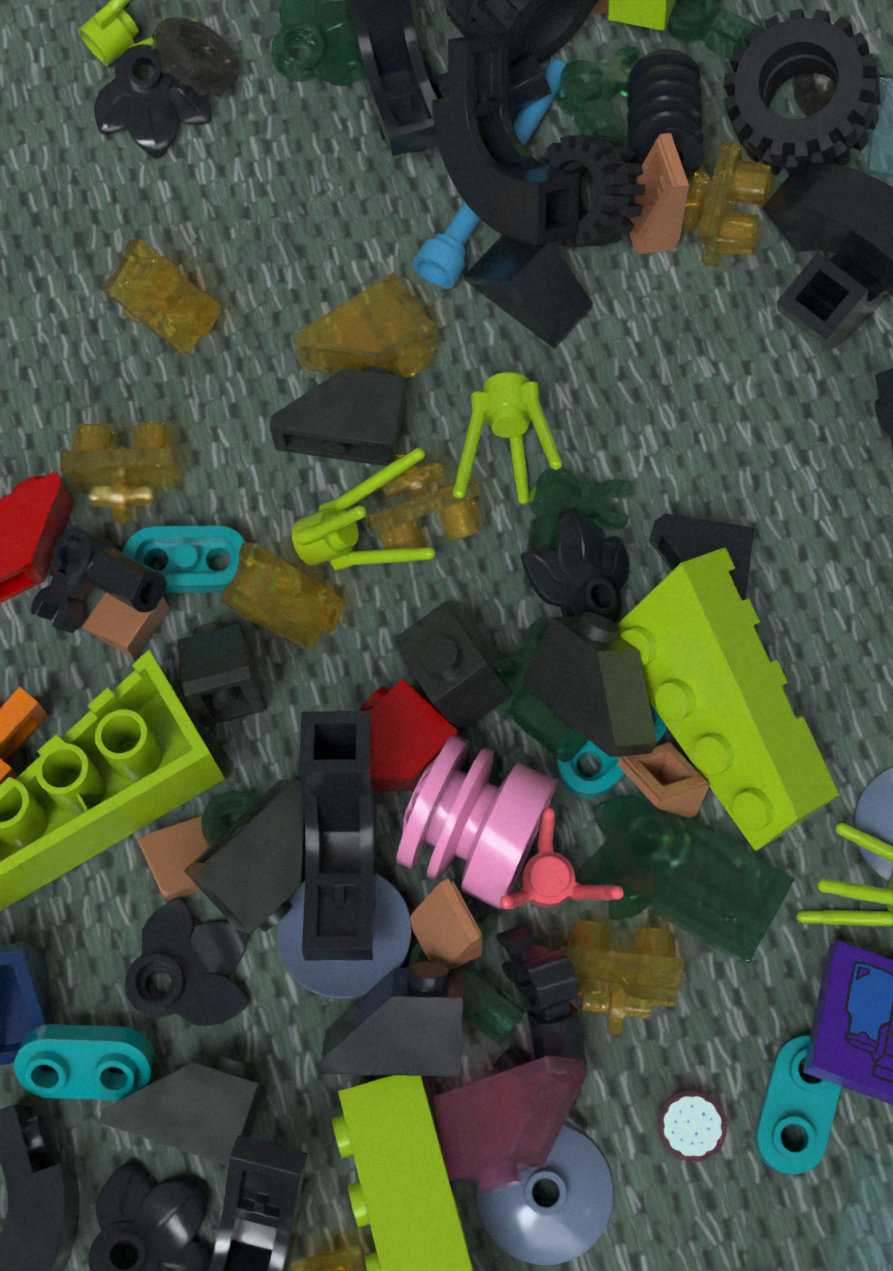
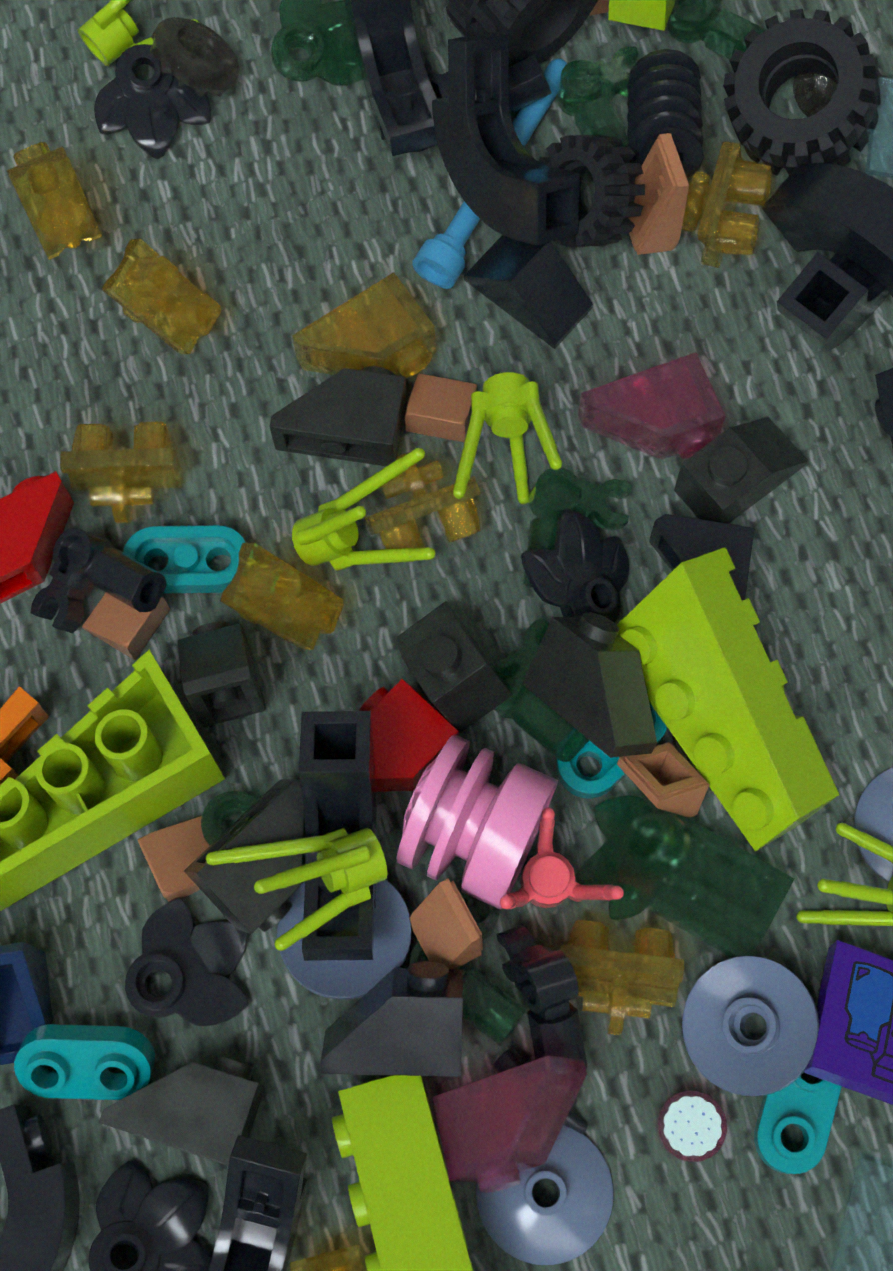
none -> clear yellow hips [6,142,102,260]
none -> lime plant [206,828,388,951]
none -> nougat slope [405,373,477,442]
none -> clear pink slope [578,352,726,460]
none -> pearl dark grey slope [674,417,808,524]
none -> sand blue dish [682,956,819,1096]

